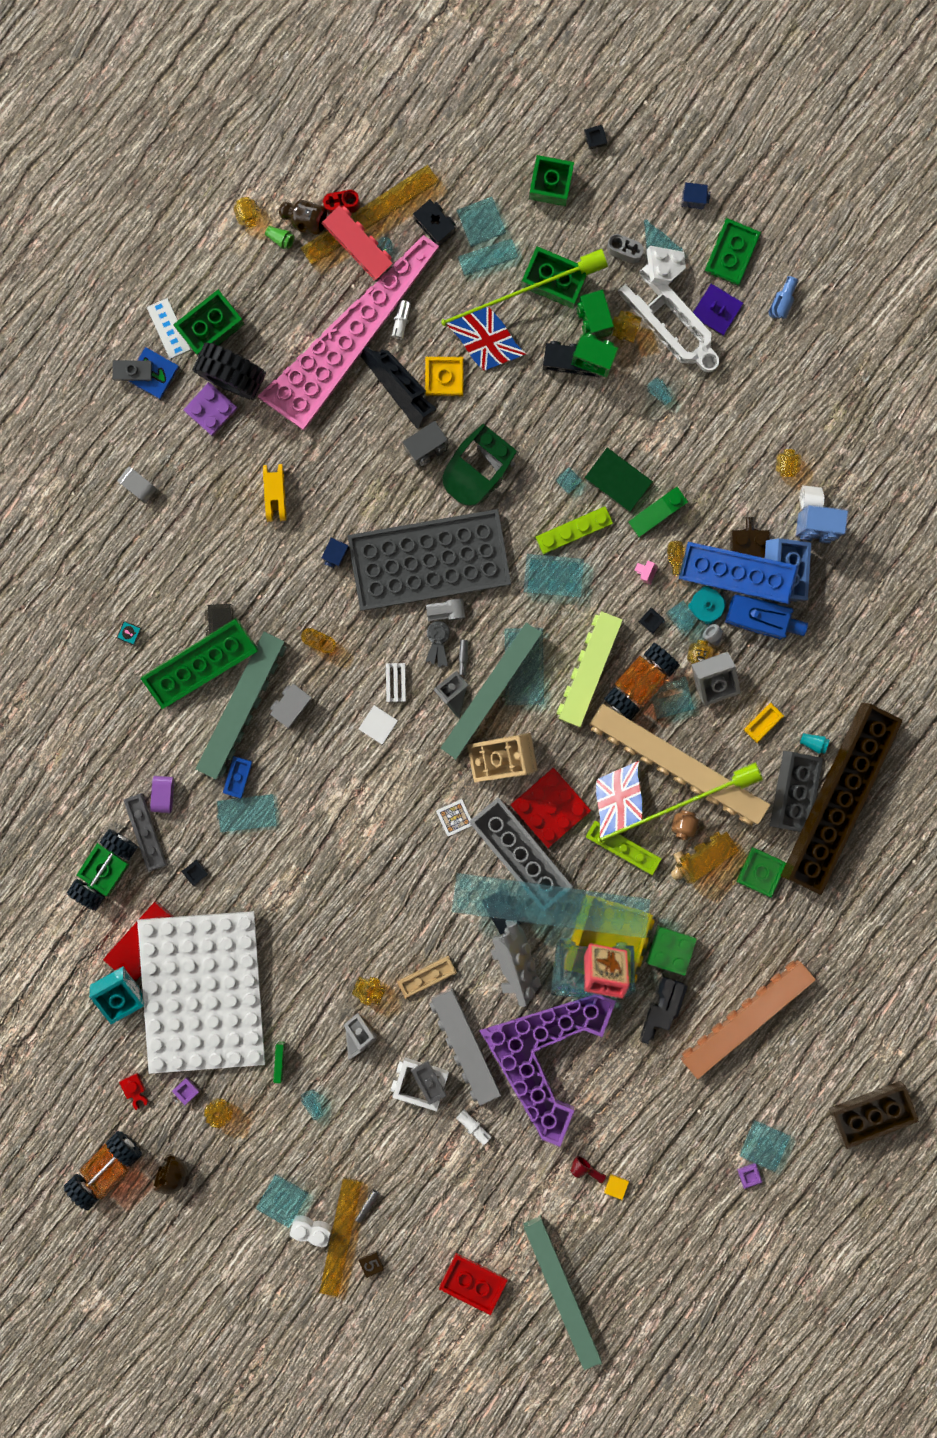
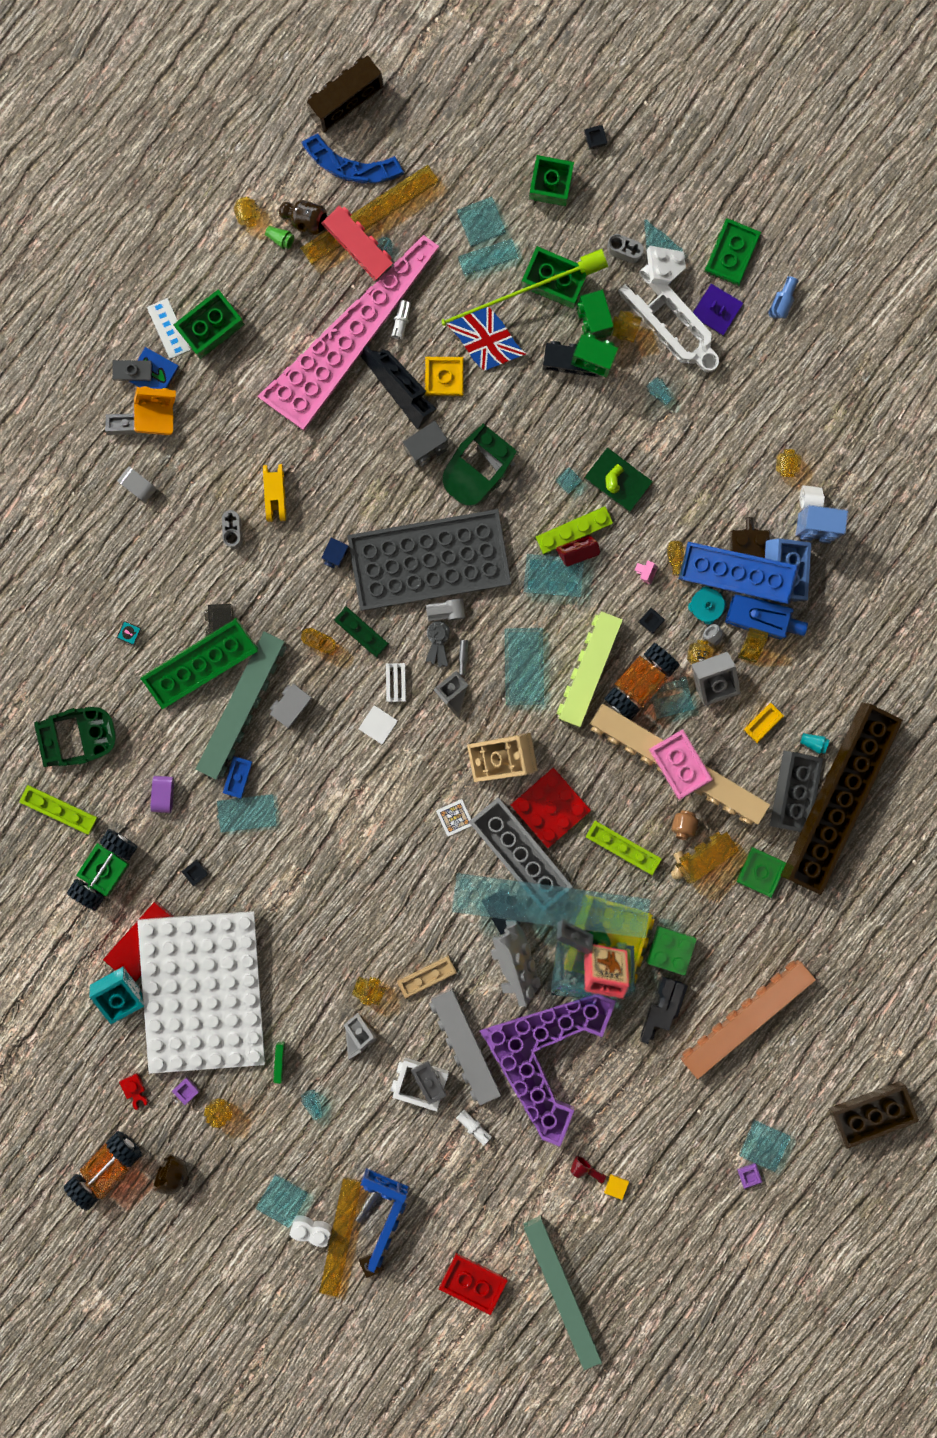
flat silver tile [123,793,167,872] -> none
medium lavender plate [183,382,238,437] -> none
black tyre [192,342,266,400] -> none
red beam [323,190,360,215] -> none
black brick [413,199,456,247] -> none
sand green tile [440,622,543,760] -> none
flag [596,761,763,844] -> none
green slope [628,486,688,537] -> none
clear light blue brick [666,600,696,632] -> none
dark blue brick [681,182,711,210] -> none
none -> lime plate [19,785,98,835]
none -> dark green slope [34,707,116,767]
none -> flat silver plate [105,414,145,435]
none -> light orange bracket [134,386,176,435]
none -> light grey beam [222,510,243,549]
none -> blue tile [301,133,404,184]
none -> dark brown brick [307,55,384,133]
none -> dark green tile [334,606,389,658]
none -> blue bracket [361,1168,409,1272]
none -> dark red slope [556,535,600,567]
none -> flat silver plate [556,920,593,954]
none -> dark green tile [585,923,612,946]
none -> lime arm [605,464,624,493]
none -> bright pink tile [649,729,713,800]
none -> clear yellow plate [738,628,768,663]

